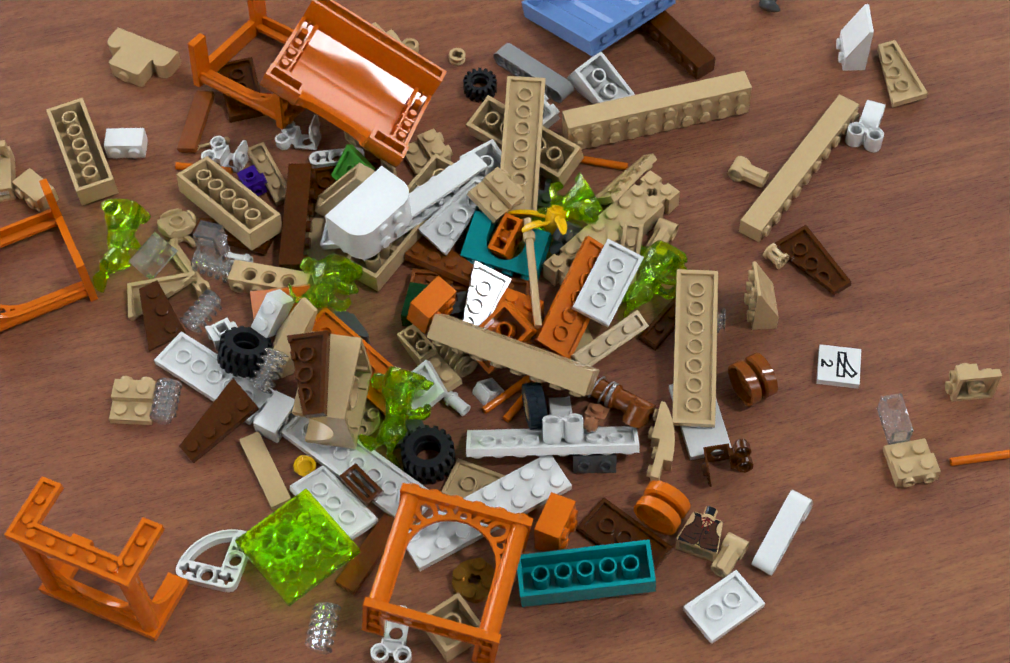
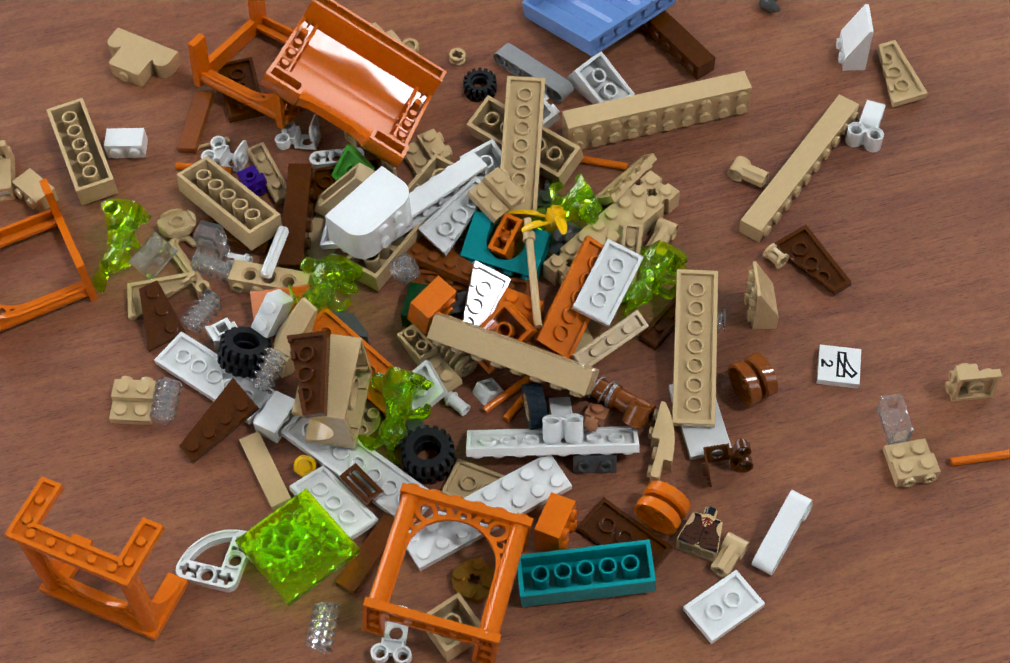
none -> white axle [260,226,289,279]
none -> clear wheel [389,253,420,285]

